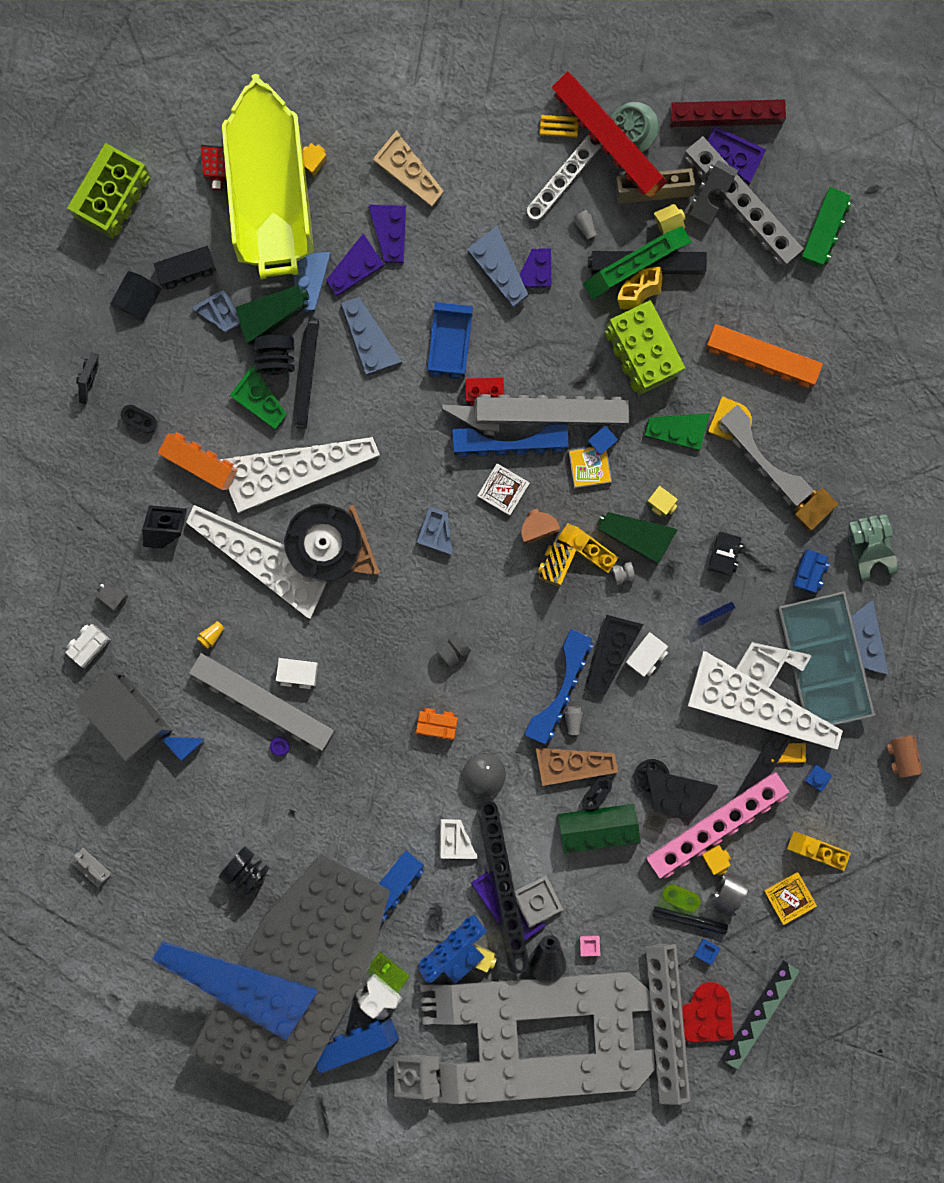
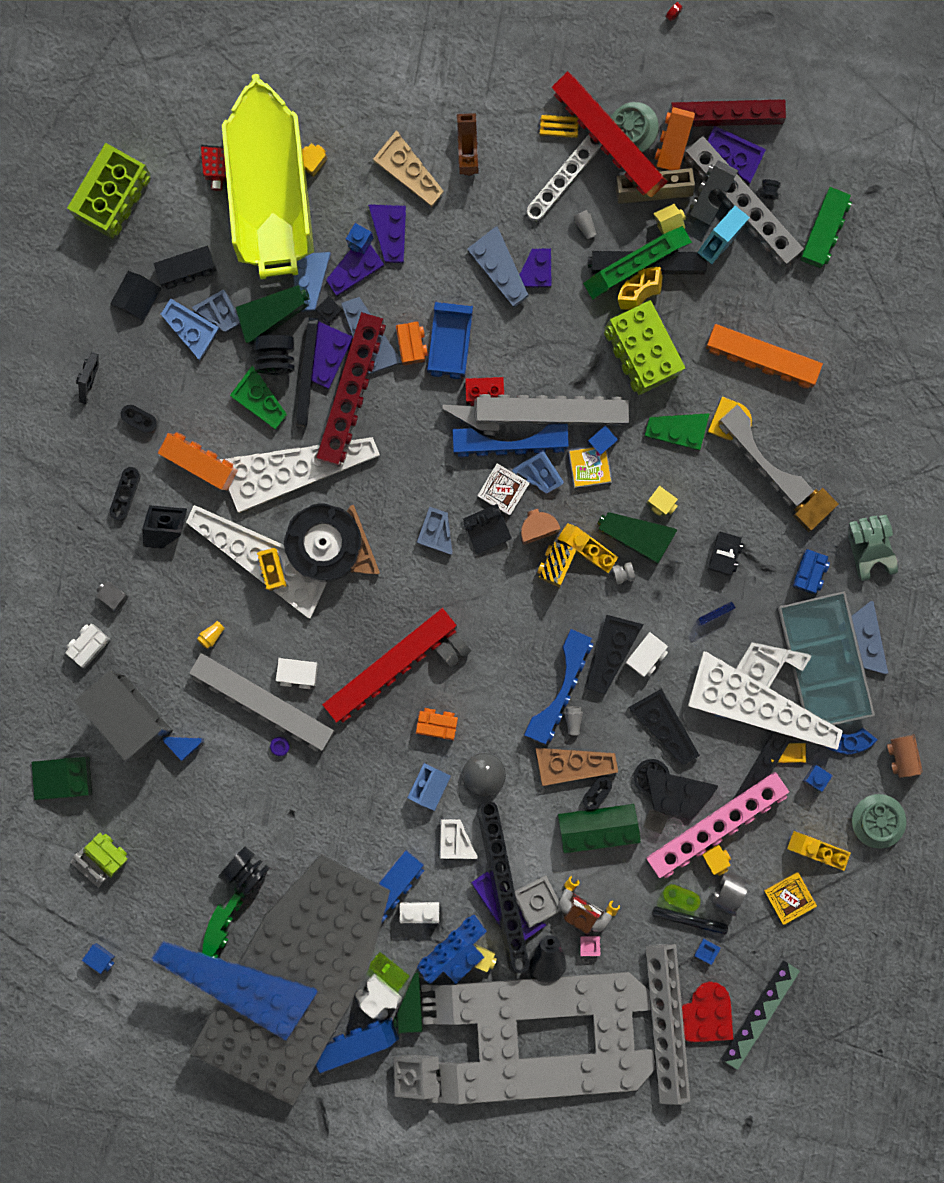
none -> dark green slope [31,756,92,800]
none -> blue brick [82,943,115,974]
none -> lime brick [83,833,128,878]
none -> black beam [109,467,140,521]
none -> medium blue wing [161,298,220,361]
none -> green slope [202,892,243,959]
none -> yellow brick [257,548,286,591]
none -> dark purple wing [312,321,353,390]
none -> black plate [315,296,342,323]
none -> dark red brick [316,312,386,467]
none -> red brick [322,608,457,723]
none -> blue brick [346,223,374,254]
none -> dark green slope [394,971,423,1033]
none -> orange brick [396,322,428,365]
none -> white brick [400,902,439,923]
none -> medium blue brick [408,763,451,811]
none -> reddish brown arch [457,113,479,176]
none -> black hinge [463,504,512,554]
none -> medium blue wing [512,451,564,493]
none -> torso [559,876,620,934]
none -> black wing [628,688,700,765]
none -> orange brick [655,107,695,170]
none -> red tile [665,2,683,21]
none -> medium azure brick [697,206,750,264]
none -> black wheel [760,179,781,200]
none -> blue tile [824,728,878,754]
none -> sand green wheel [852,794,906,849]

